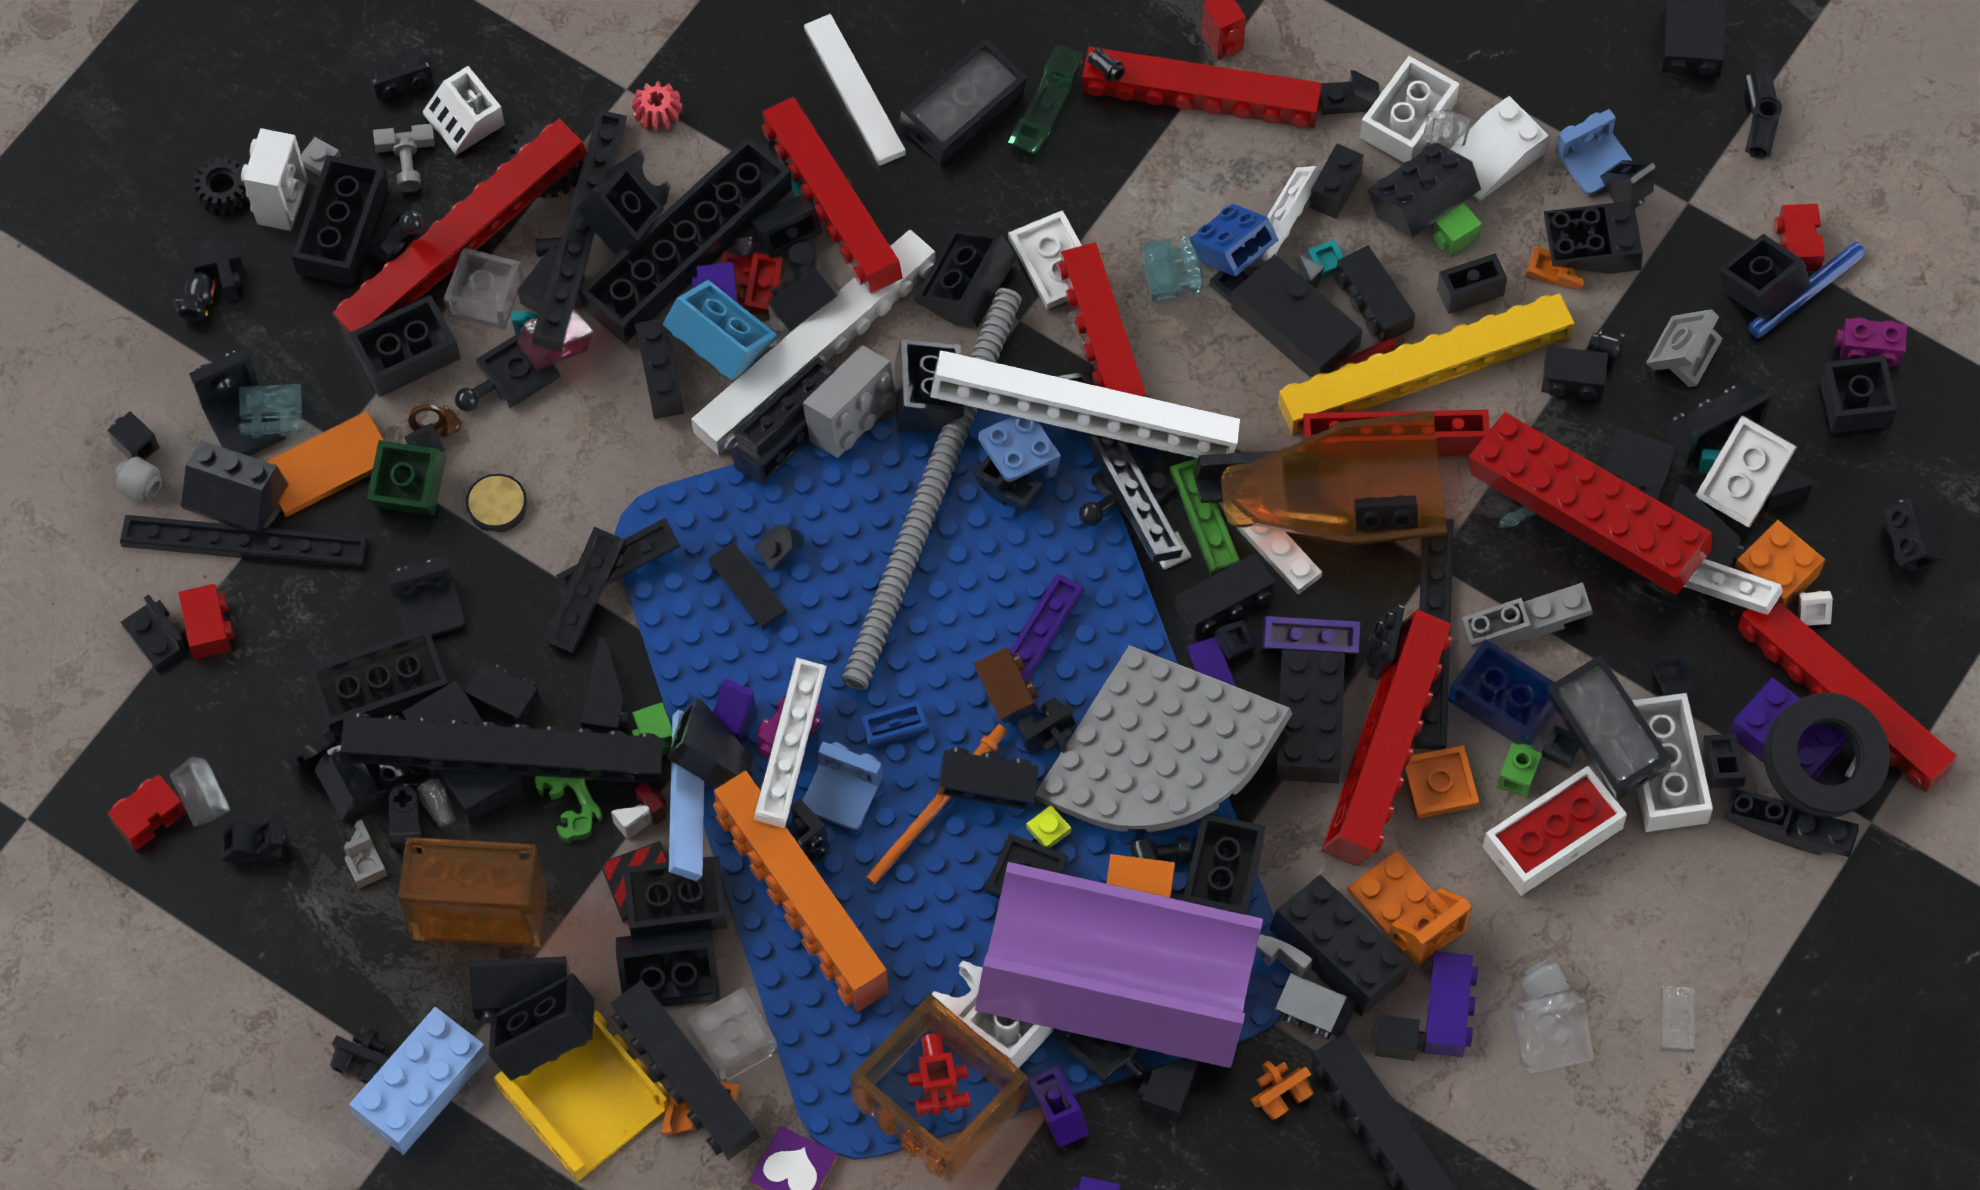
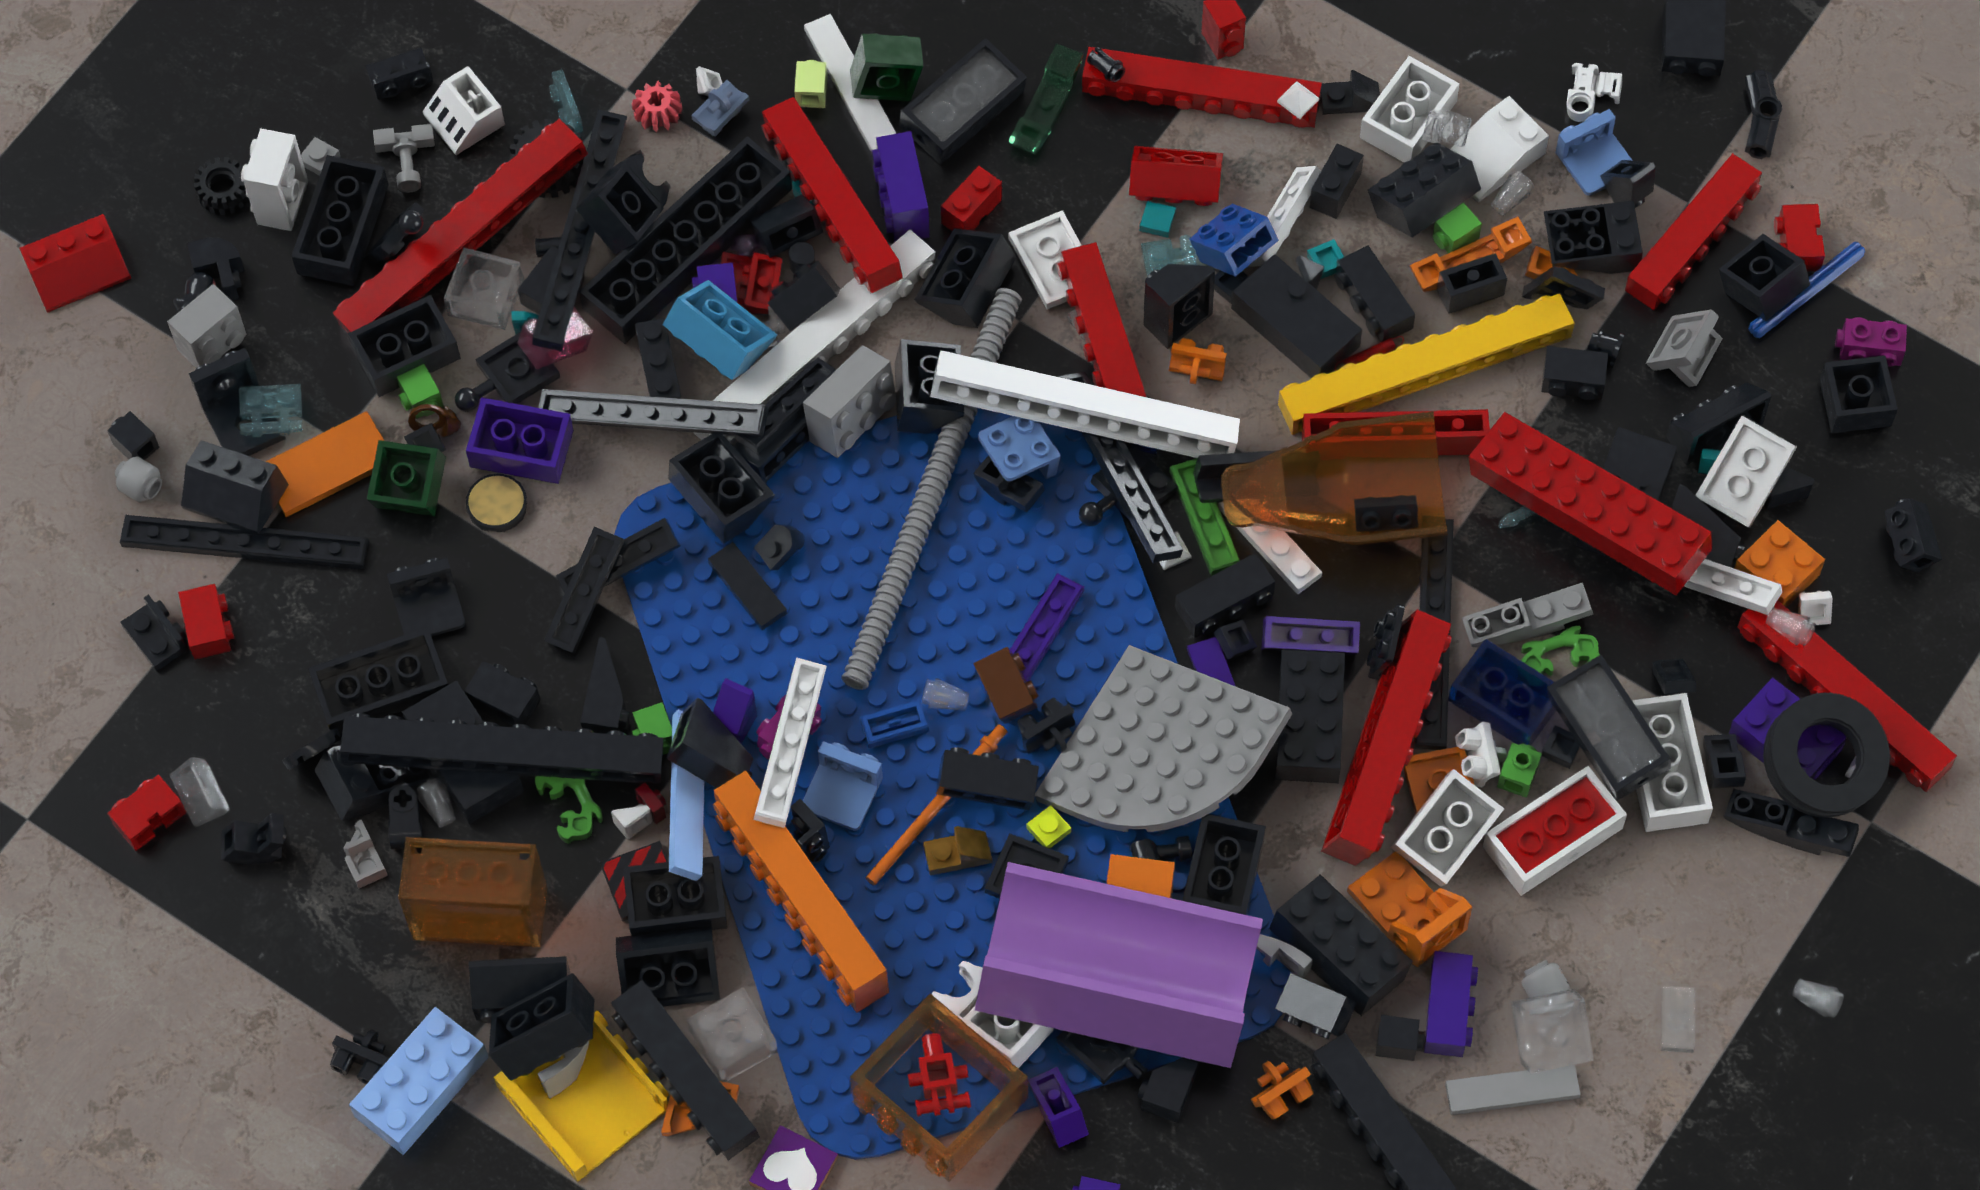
none -> red slope [19,214,131,313]
none -> light grey brick [167,284,247,368]
none -> bright green brick [397,364,443,419]
none -> dark purple brick [466,397,574,484]
none -> light grey slope [537,1042,589,1099]
none -> tile [538,389,769,437]
none -> clear light blue plate [549,69,583,133]
none -> black slope [668,434,775,544]
none -> sand blue hips [692,80,749,136]
none -> white slope [696,66,723,96]
none -> yellowish green brick [794,60,827,108]
none -> dark green brick [850,33,923,101]
none -> dark purple brick [872,131,930,243]
none -> clear cone [921,678,969,710]
none -> pearl gold slope [923,826,992,875]
none -> red brick [941,166,1002,231]
none -> red slope [1129,146,1223,206]
none -> teal tile [1139,201,1176,238]
none -> black slope [1143,264,1215,349]
none -> orange hips [1169,338,1227,385]
none -> white slope [1277,81,1319,119]
none -> white brick [1390,769,1504,887]
none -> orange slope [1410,216,1532,292]
none -> light grey tile [1445,1064,1581,1115]
none -> white hips [1455,722,1507,787]
none -> clear cone [1491,171,1534,216]
none -> bright green helmet [1519,626,1600,688]
none -> black wing [1522,266,1605,309]
none -> white piece [1567,63,1622,122]
none -> red brick [1625,153,1762,310]
none -> clear cone [1766,607,1816,646]
none -> clear cone [1793,979,1844,1018]

